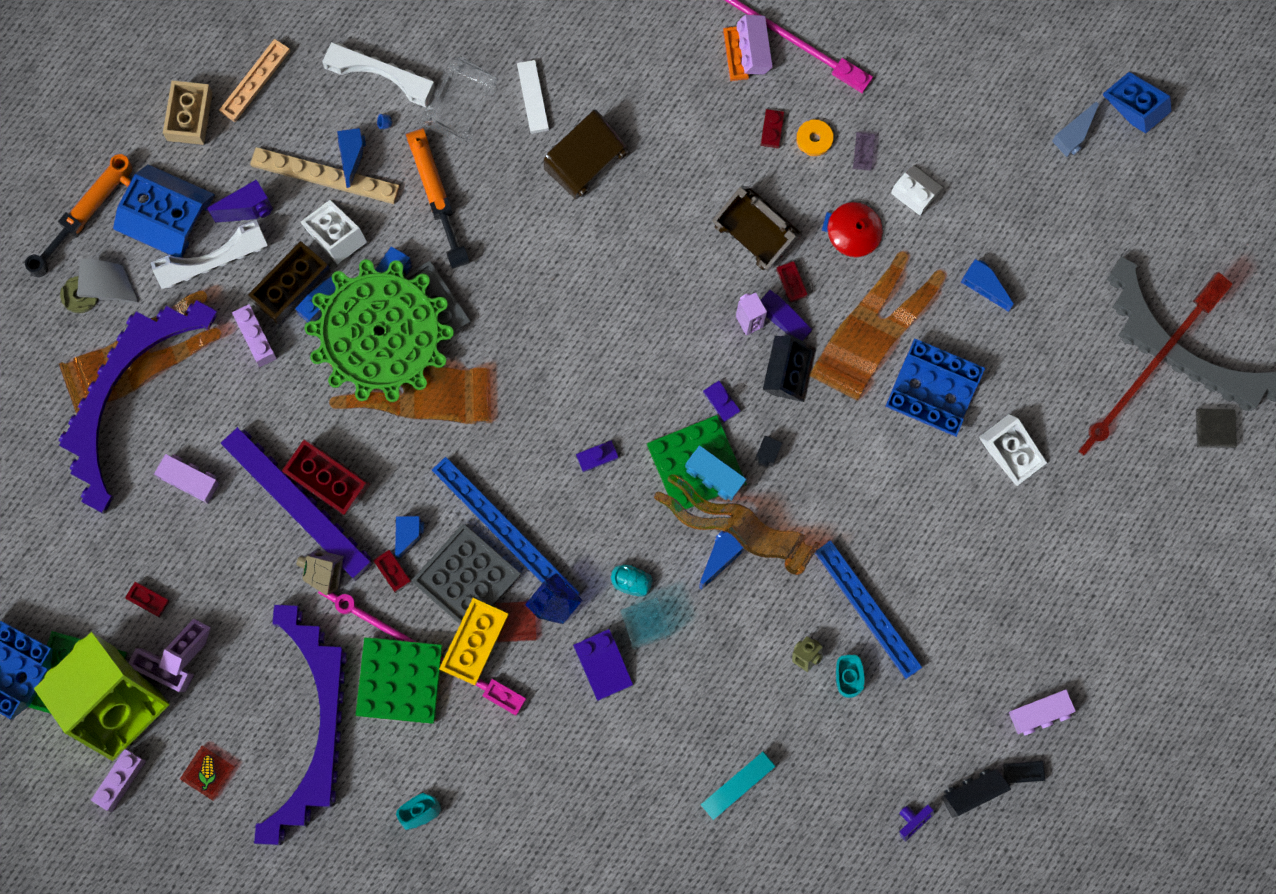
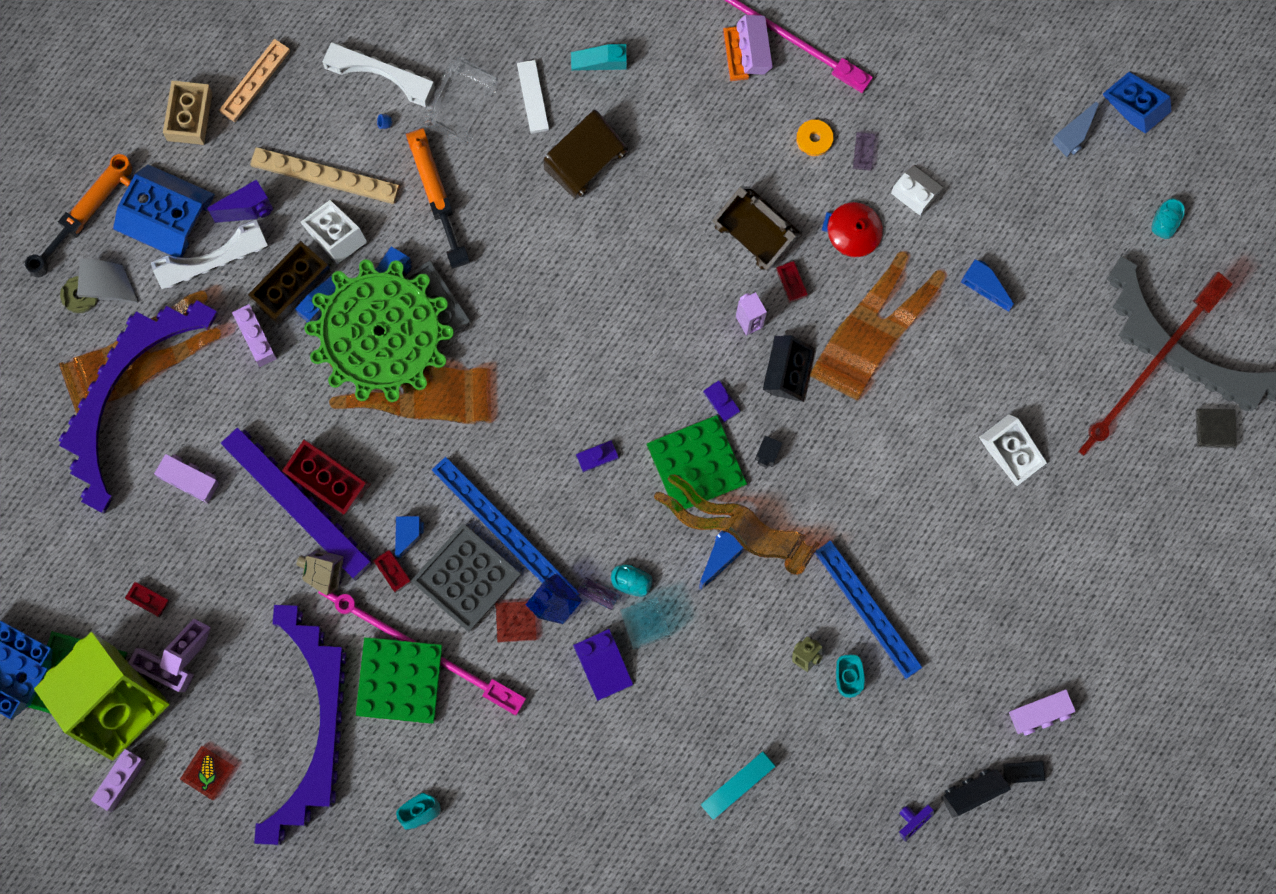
blue slope [337,128,366,188] -> none
yellow plate [439,598,509,686] -> none
dark azure brick [685,445,746,501] -> none
dark red plate [760,109,784,149] -> none
dark purple slope [760,290,812,341] -> none
blue slope [885,338,985,437] -> none
none -> teal slope [571,44,627,71]
none -> clear purple tile [577,577,620,610]
none -> teal piece [1151,198,1185,239]

